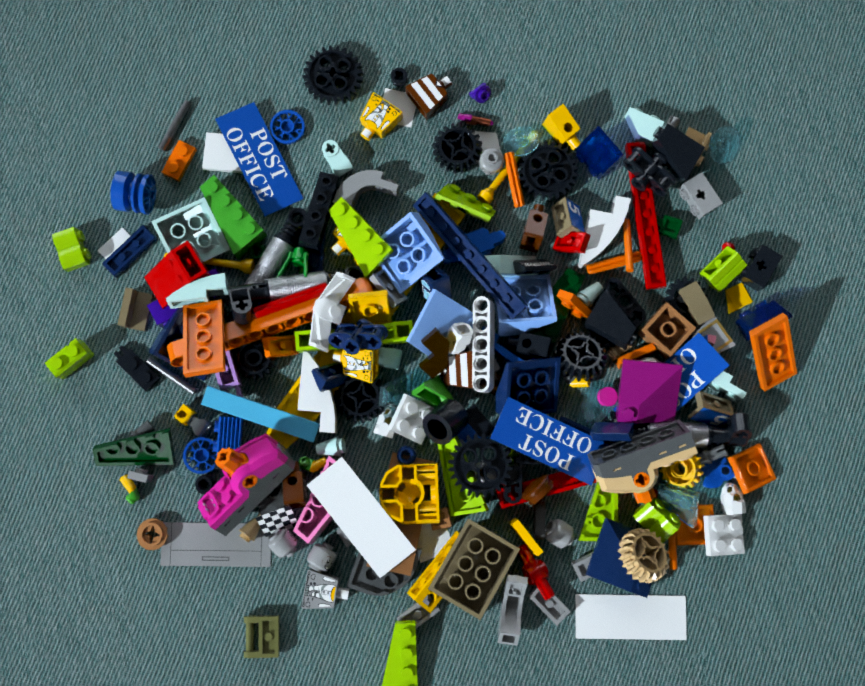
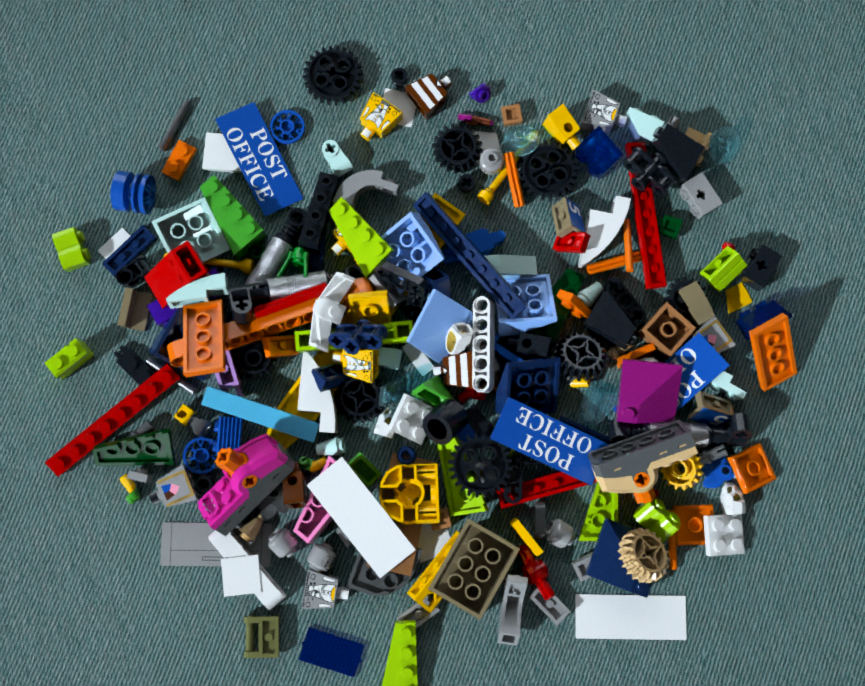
medium nougat gear [137,518,169,550] -> none
sticker [256,506,297,537] -> none
dark brown tile [419,327,450,379] -> none
lime wing [434,183,496,223] -> none
black slope [513,259,557,275] -> none
reddish brown torso [519,204,548,253] -> none
reddish brown piece [522,475,554,507] -> none
dark blue slope [590,422,634,441] -> none
dark pink tile [597,387,618,407] -> none
clear light blue wing [658,482,700,528] -> none
none -> red plate [45,363,181,477]
none -> black piece [116,255,153,288]
none -> light grey torso [149,465,201,508]
none -> white beam [208,530,286,610]
none -> white sticker [221,555,261,597]
none -> clear blue piece [299,627,365,677]
none -> bright green slope [347,452,382,487]
none -> black beam [375,261,429,322]
none -> sticker [402,343,434,376]
none -> red arm [457,388,486,404]
none -> black bush [458,174,475,193]
none -> medium nougat plate [501,104,523,127]
none -> torso [580,90,627,133]

